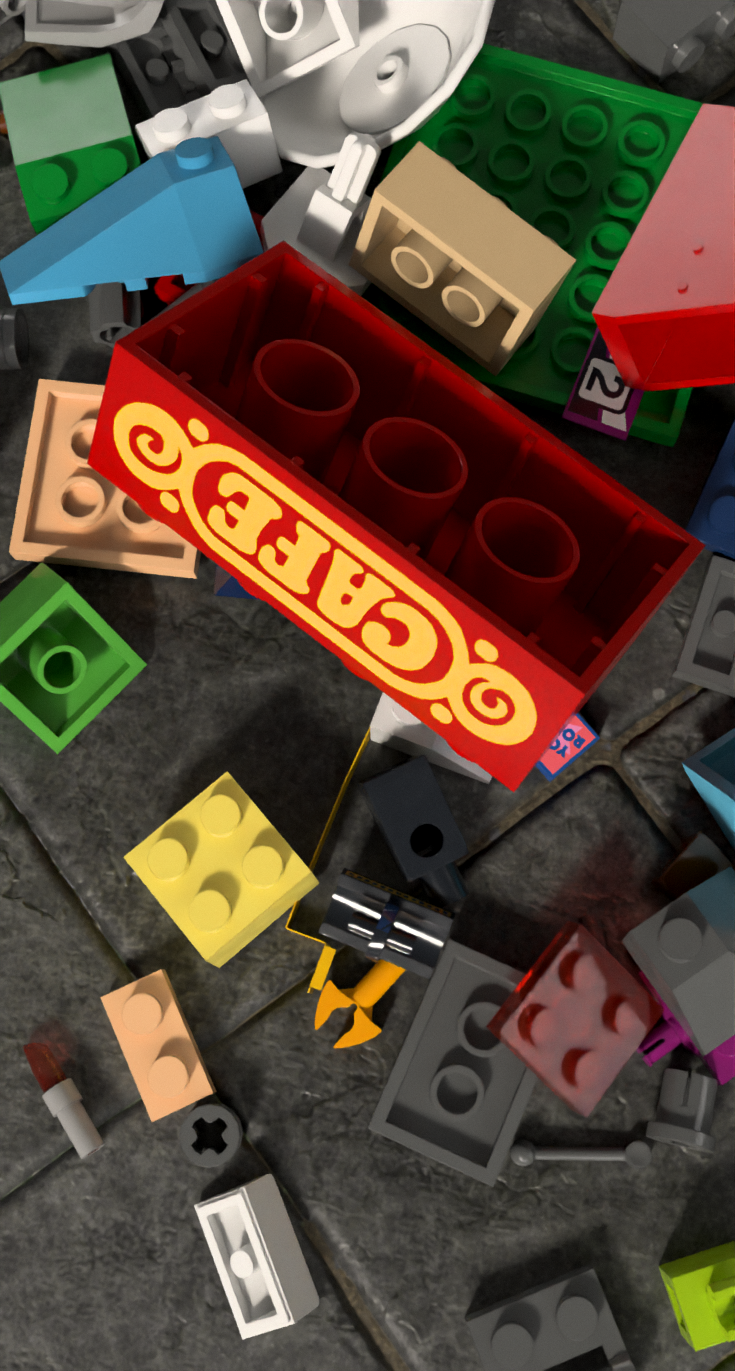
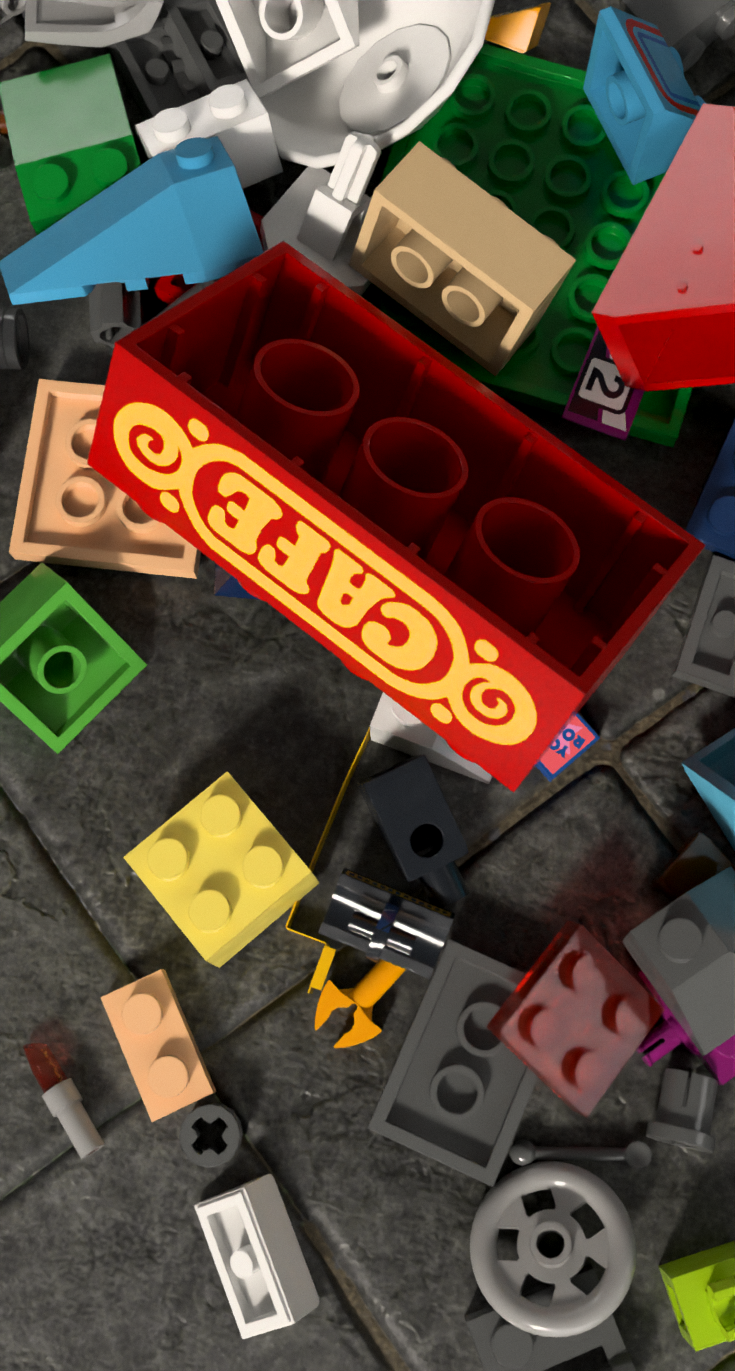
none -> light grey plate [470,1161,637,1338]
none -> light orange slope [485,2,551,54]
none -> dark azure slope [583,6,705,185]

